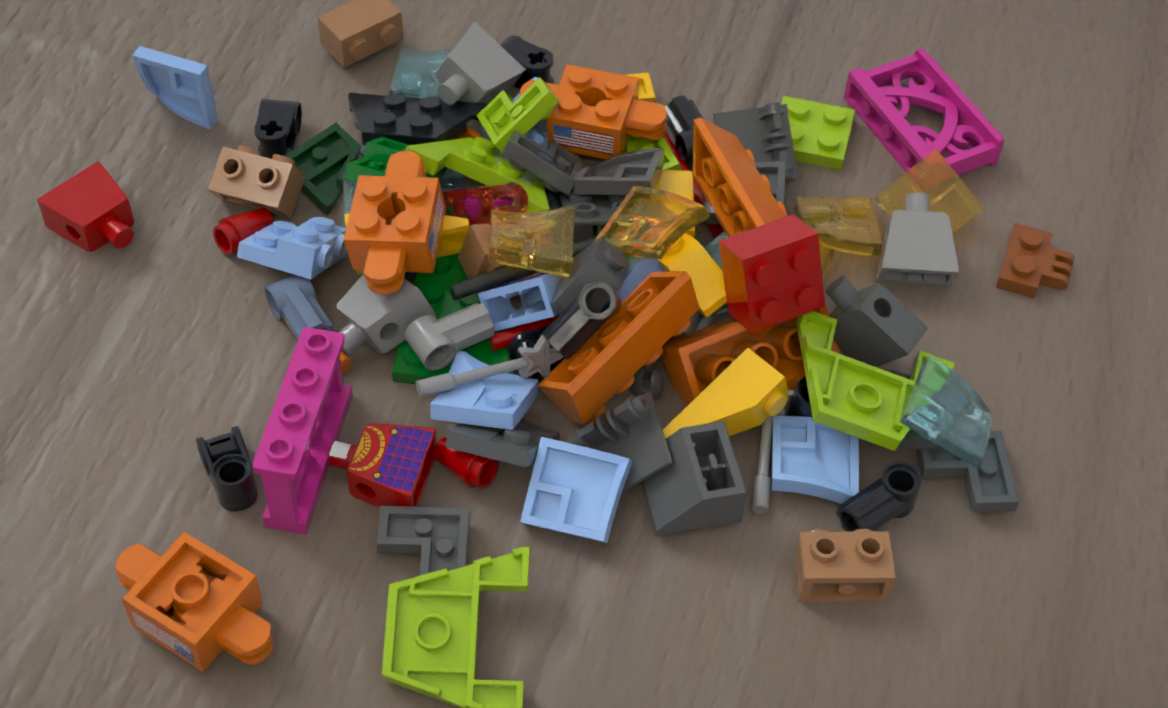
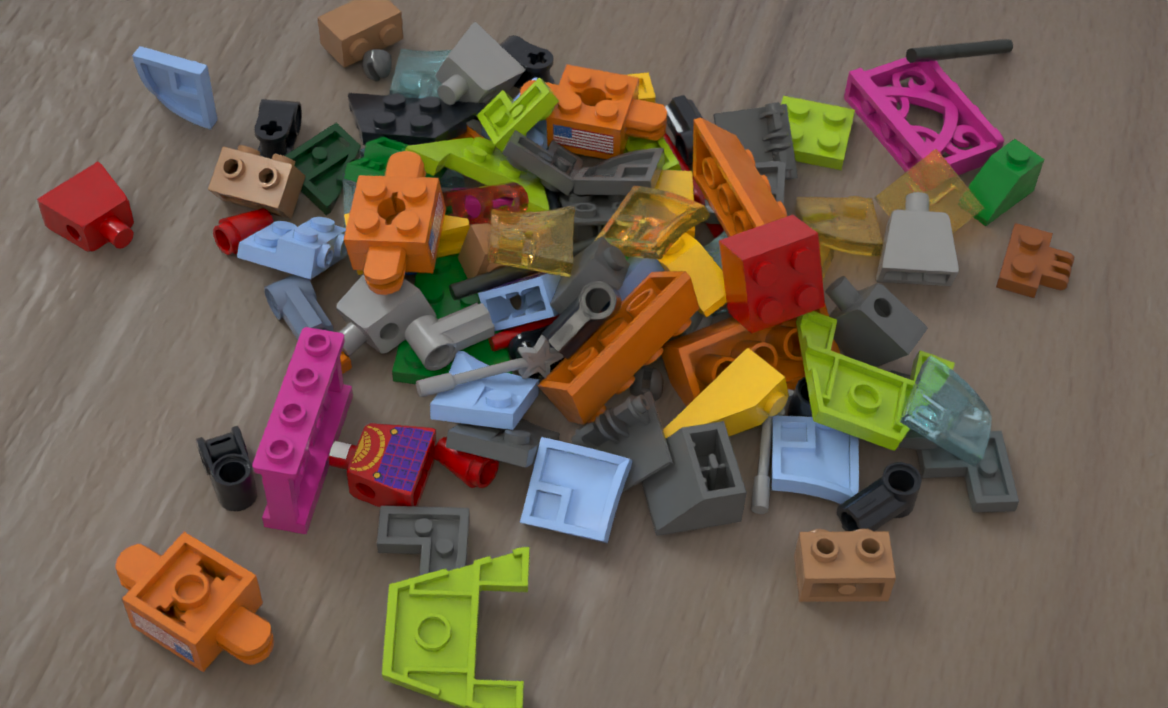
none -> dark grey hinge [363,49,392,81]
none -> pearl dark grey bar [906,39,1013,63]
none -> green slope [957,139,1045,226]

